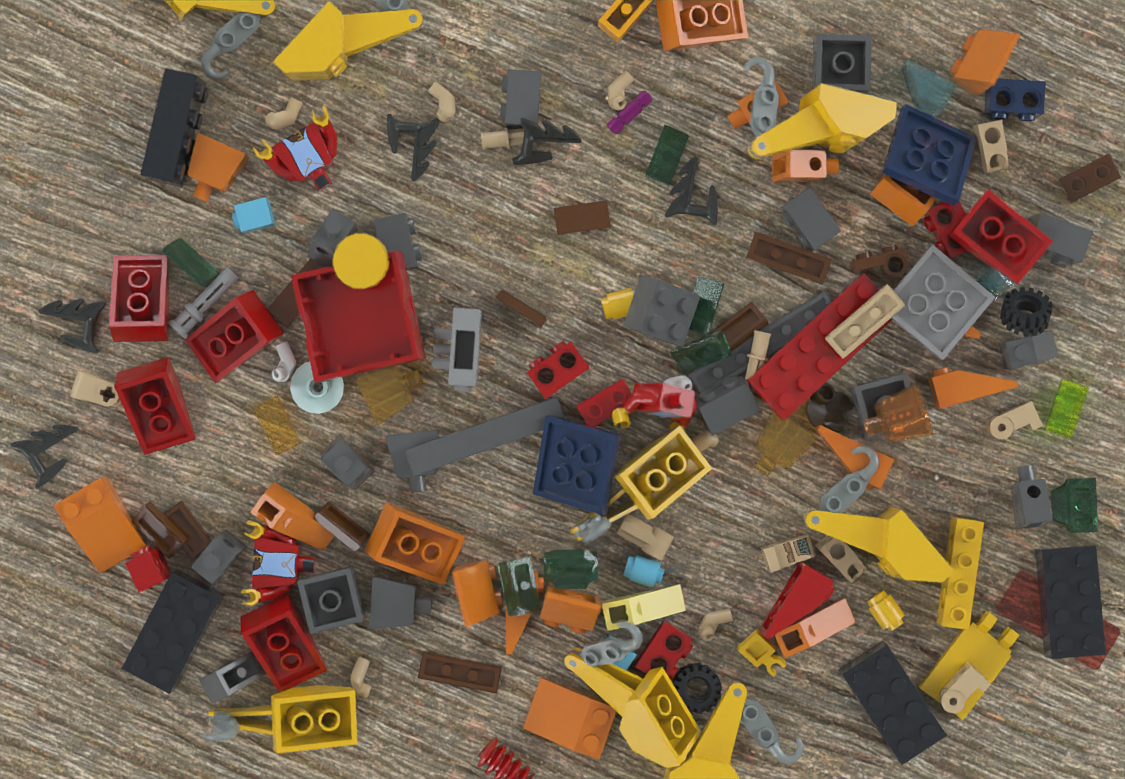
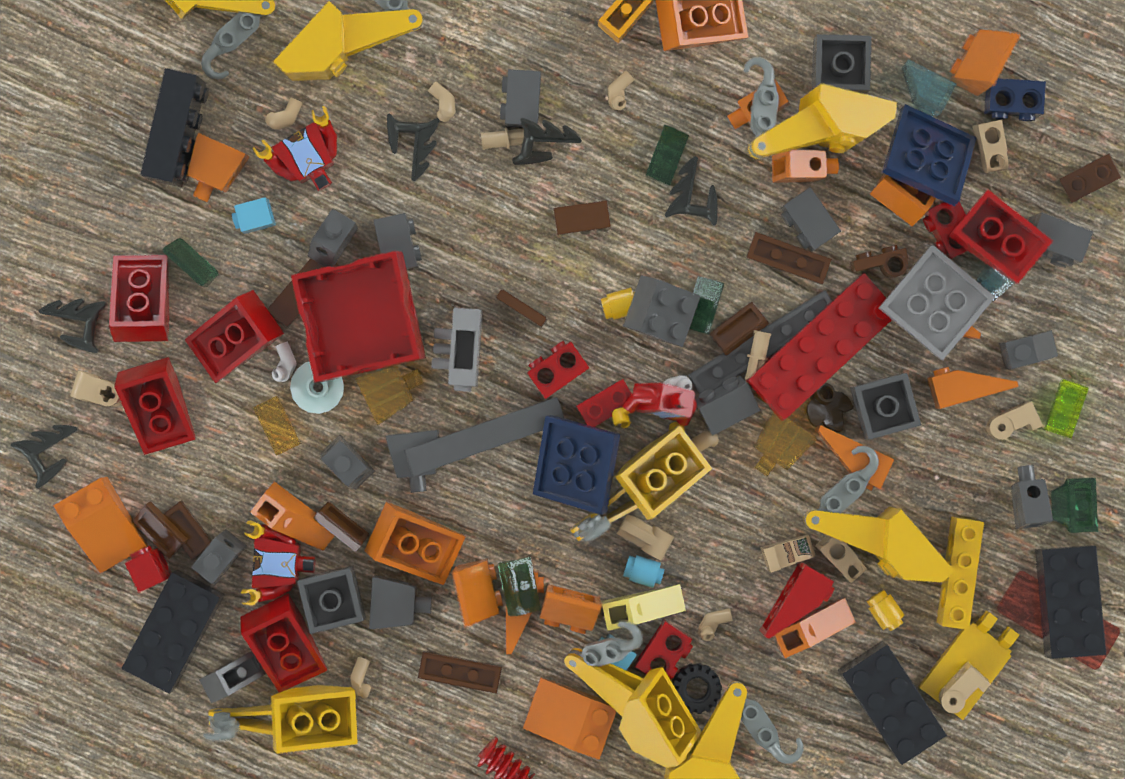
light grey pin [168,266,239,339] -> none
yellow tile [333,234,389,289] -> none
clear green slope [544,549,598,589] -> none
magenta axle [607,90,653,134] -> none
clear green slope [670,330,732,373] -> none
yellow plate [738,629,786,677] -> none
tan tile [825,284,906,359] -> none
clear orange torso [863,384,934,442] -> none
black tyre [1000,287,1053,337] -> none

